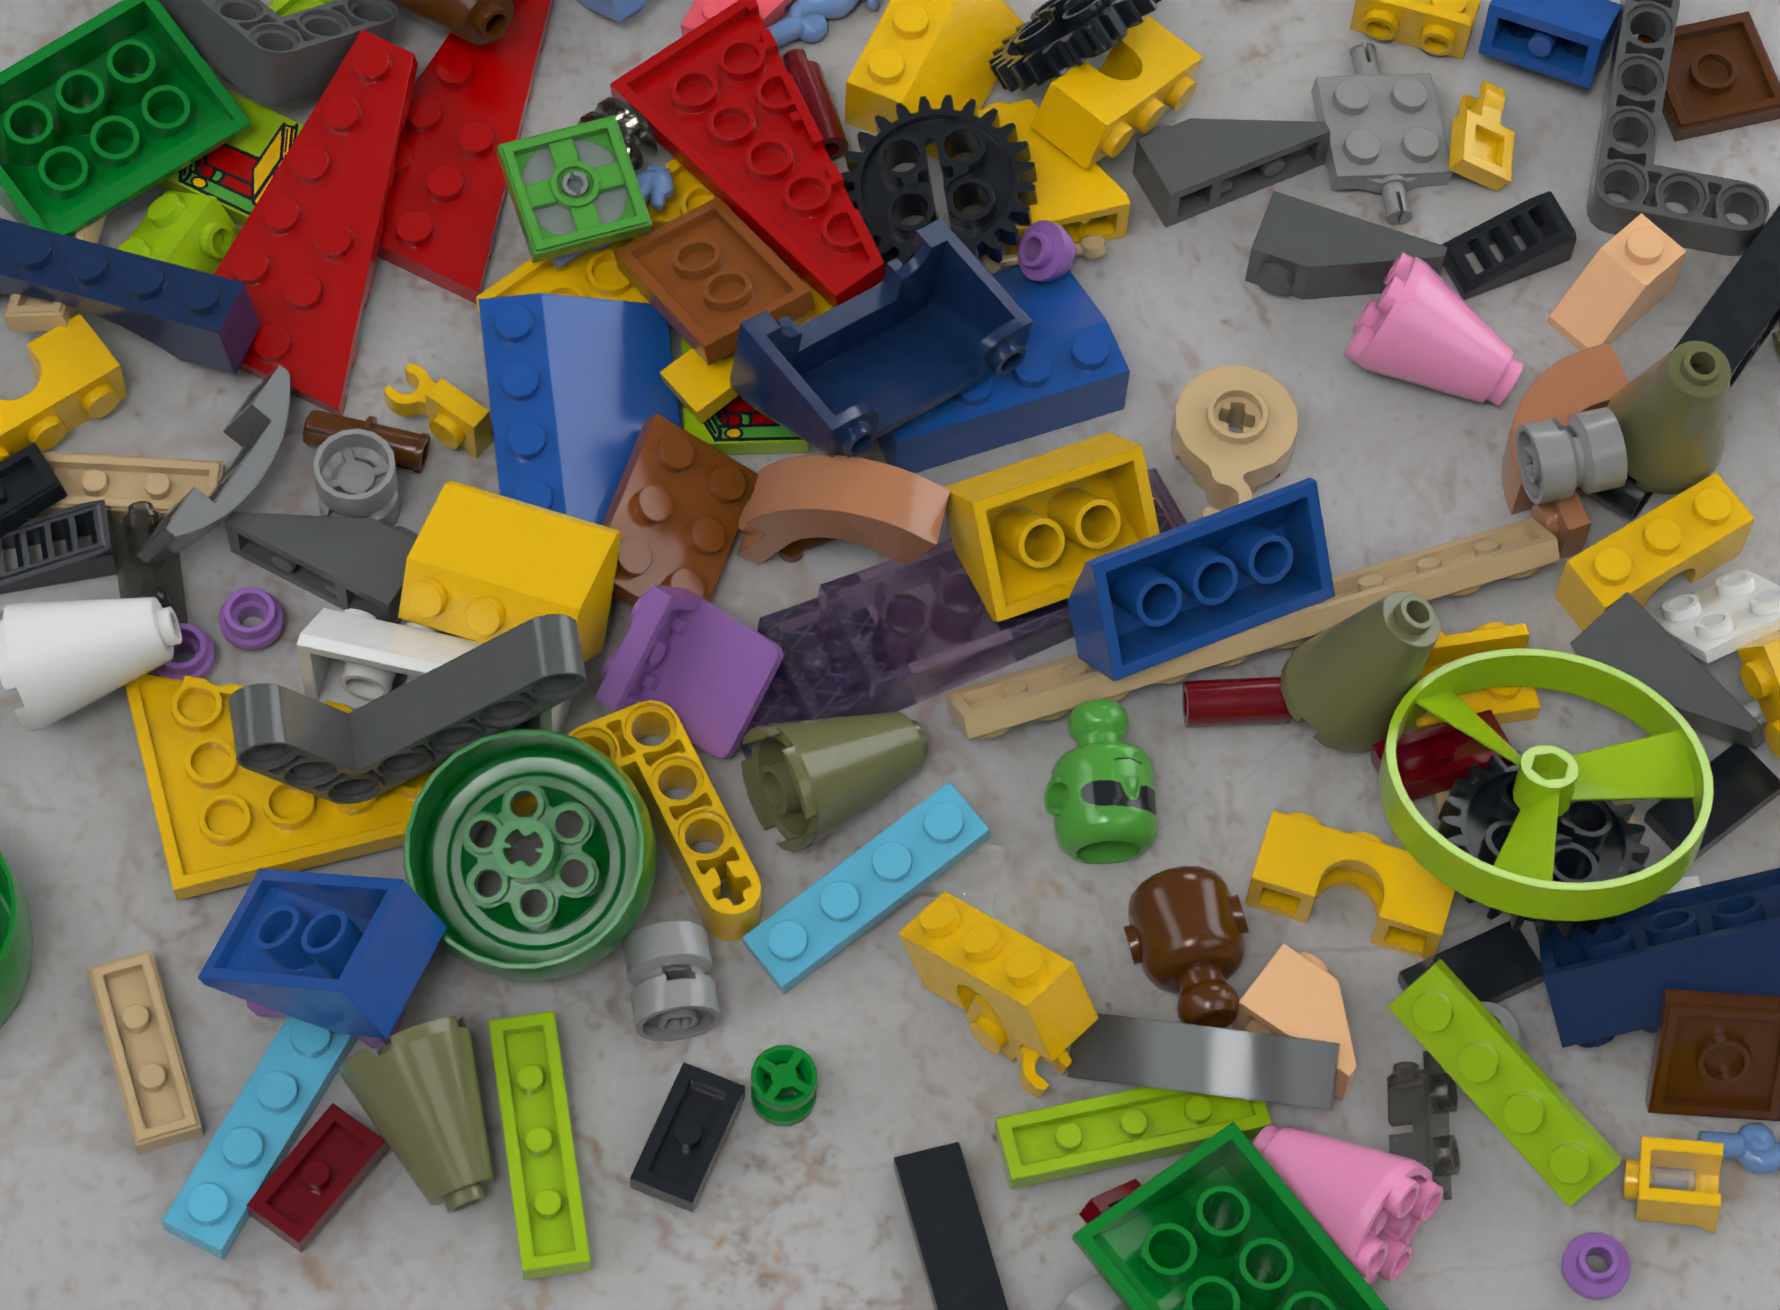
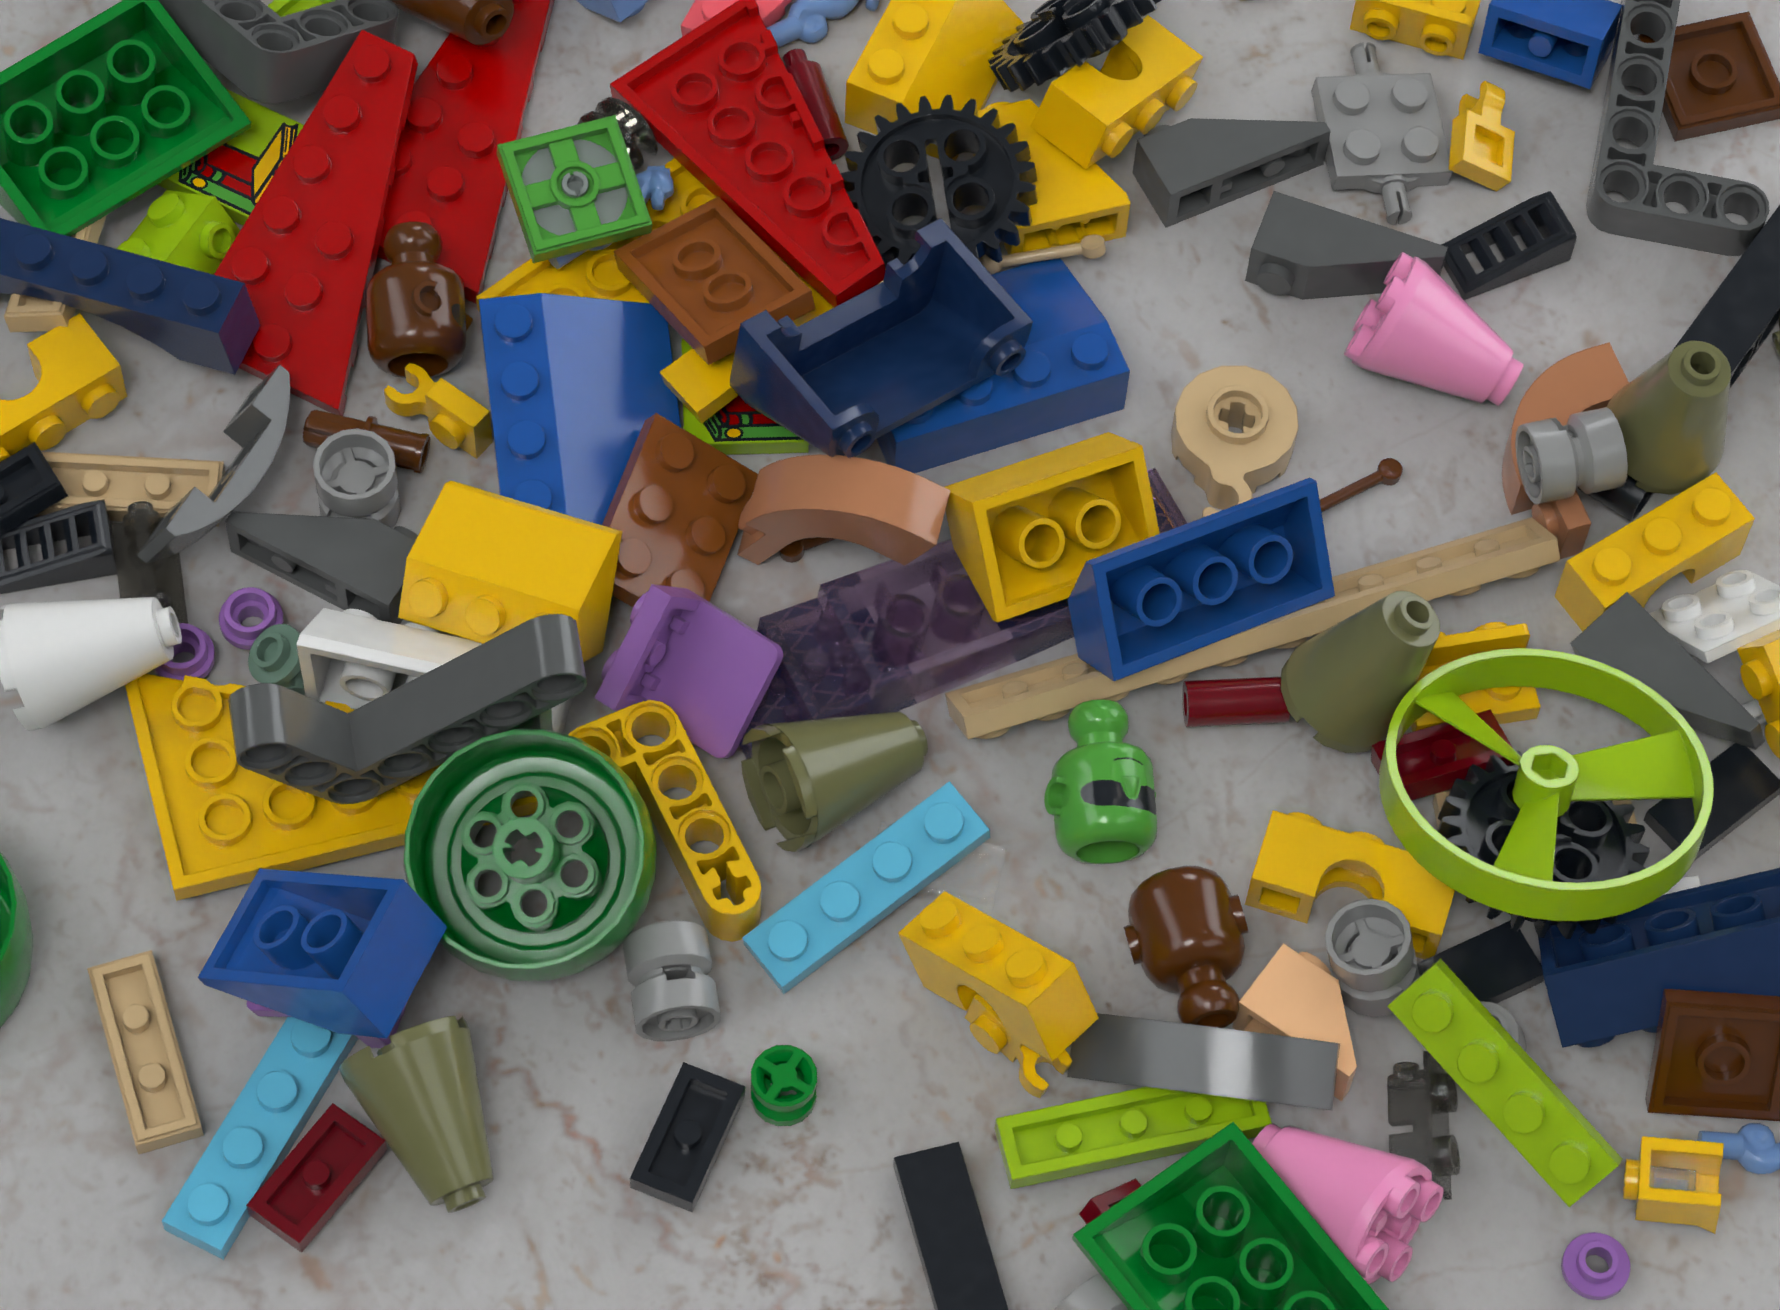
lime plate [488,1011,591,1280] -> none
medium lavender plate [1018,220,1075,282] -> none
light nougat slope [1547,213,1687,351] -> none
none -> sand green plate [248,624,306,696]
none -> reddish brown piece [366,222,473,378]
none -> reddish brown hinge [1320,458,1403,512]
none -> light grey wheel [1325,898,1419,1017]

